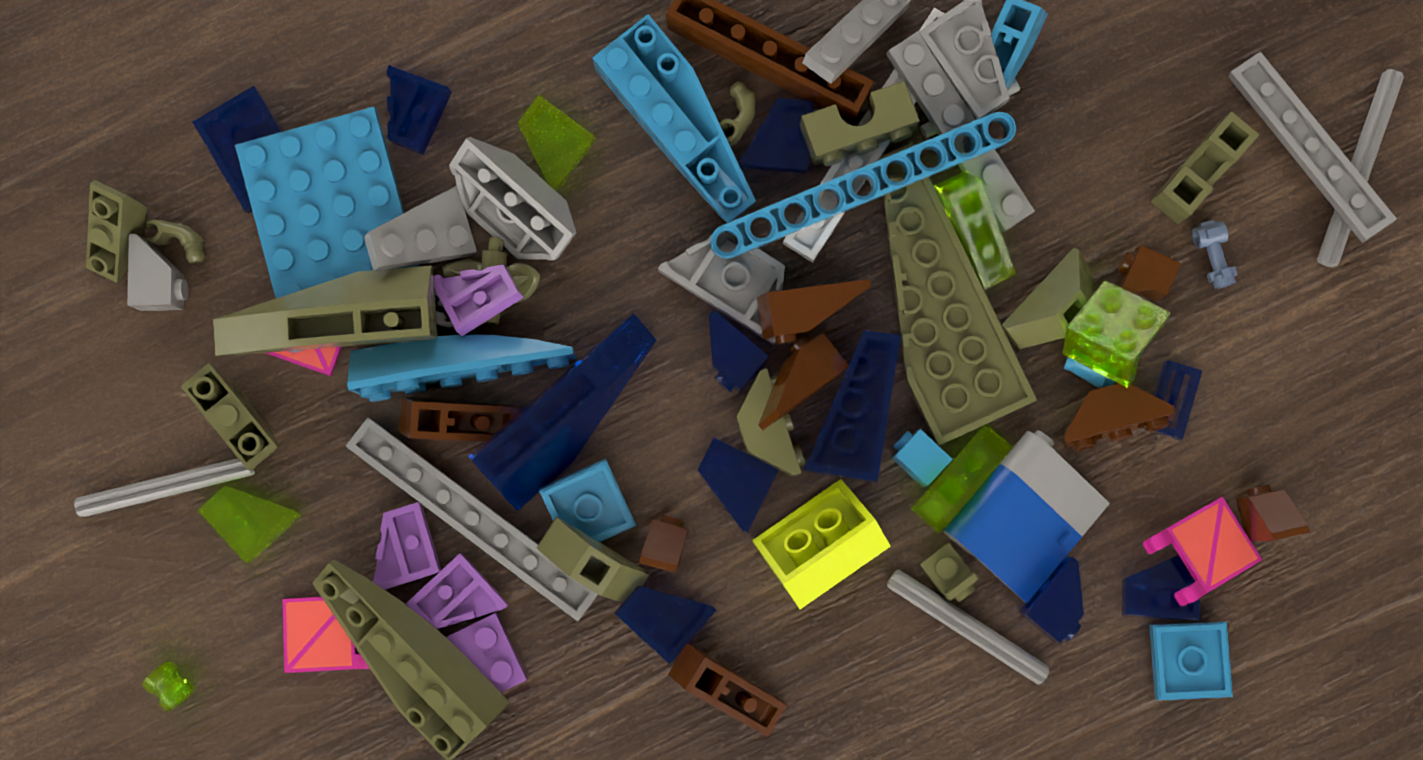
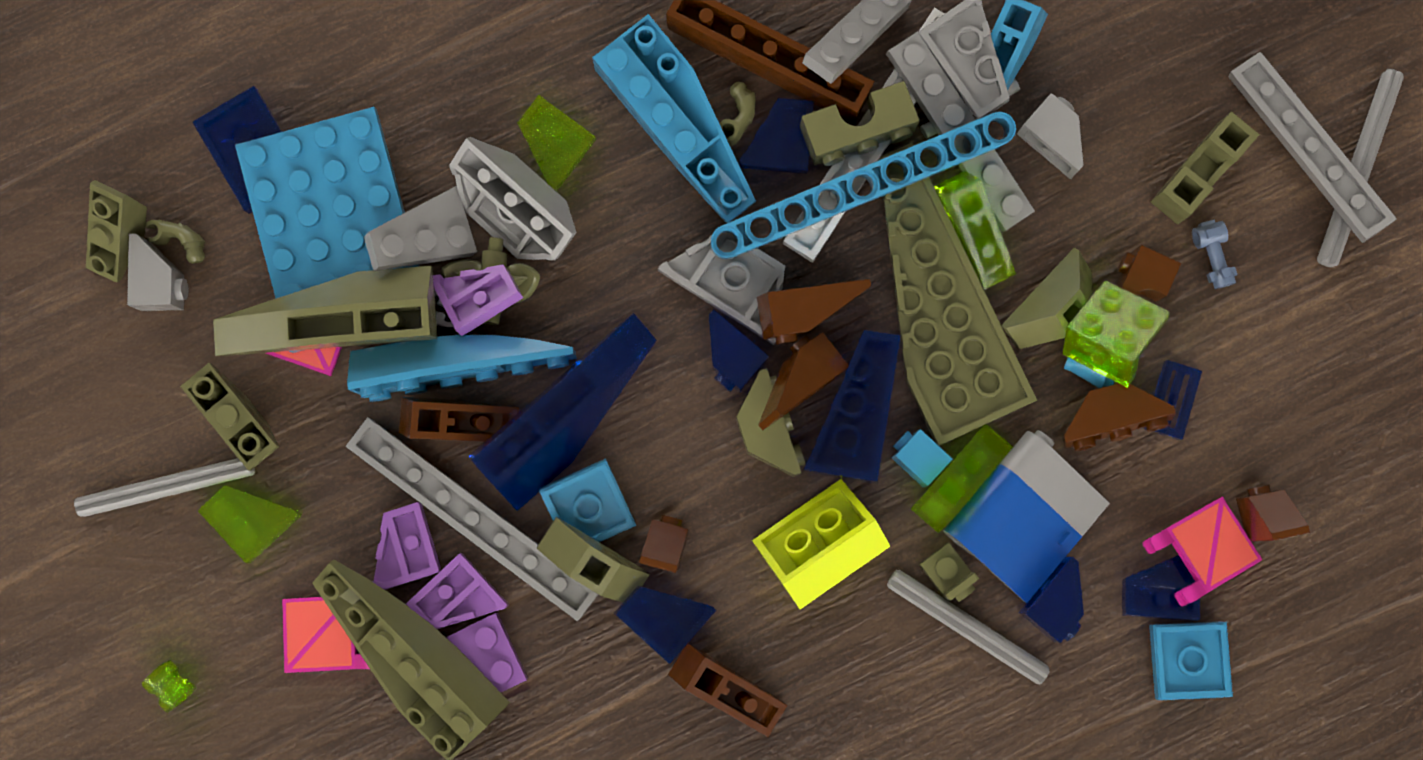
clear blue wing [387,65,452,155] -> none
clear blue wing [698,438,779,533] -> none
none -> light grey slope [1017,93,1084,179]

